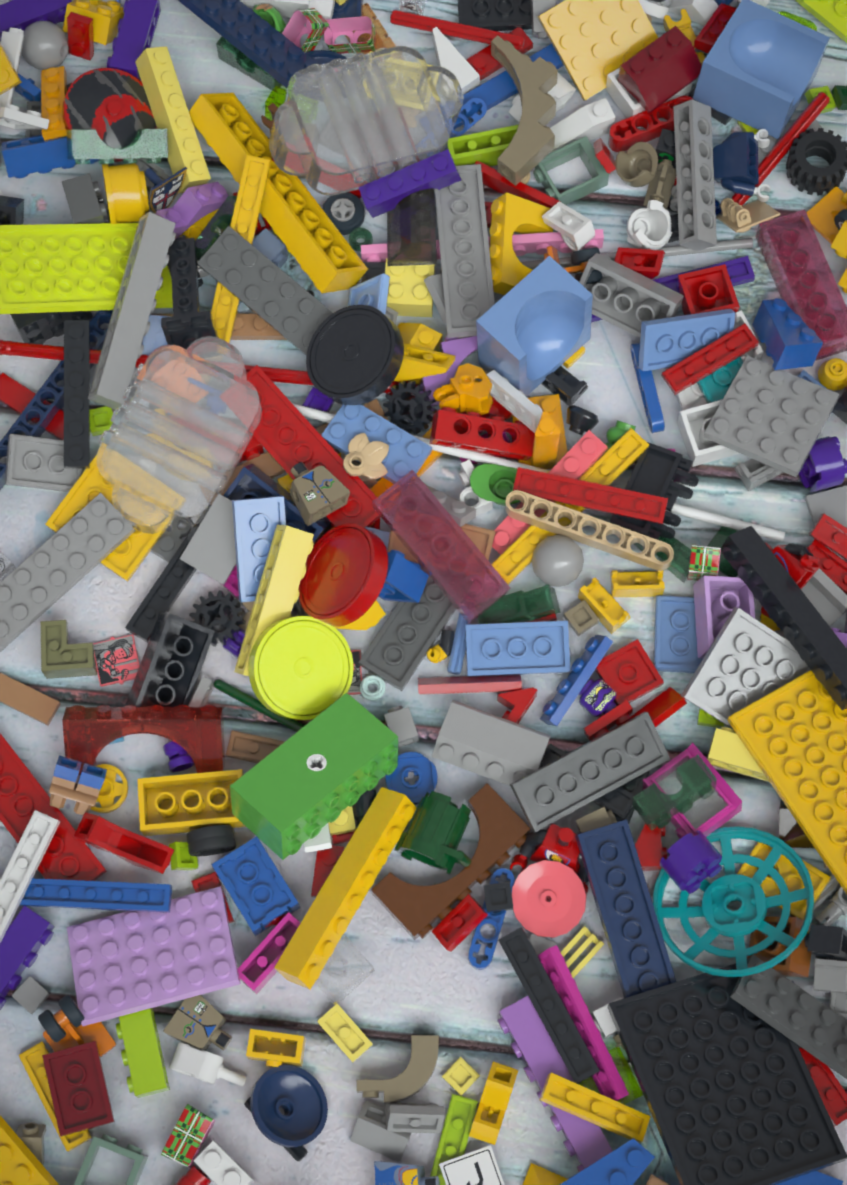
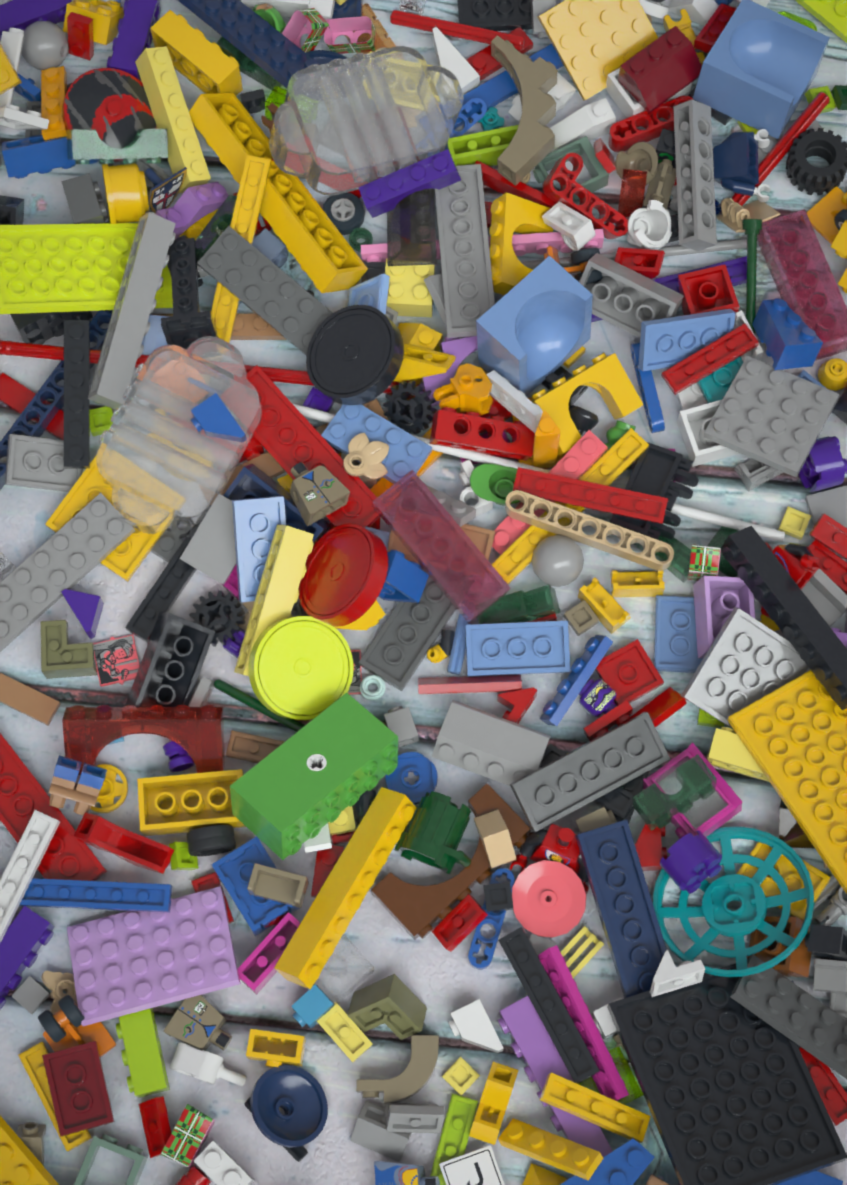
none -> tan animal [41,971,78,1015]
none -> dark purple slope [61,589,104,640]
none -> red plate [139,1096,171,1158]
none -> yellow brick [150,10,243,96]
none -> blue slope [190,393,247,442]
none -> black plate [240,89,267,113]
none -> dark tan panel [247,863,309,908]
none -> dark azure brick [291,984,334,1029]
none -> olive panel [347,974,427,1040]
none -> white slope [448,999,504,1053]
none -> tan slope [473,810,516,869]
none -> teal plate [478,107,505,131]
none -> yellow plate [498,1118,603,1181]
none -> yellow arch [531,353,643,455]
none -> red beam [543,153,628,240]
none -> clear red slope [618,169,647,217]
none -> white slope [650,950,705,997]
none -> dark green piece [742,219,762,335]
none -> light yellow tile [778,506,811,540]

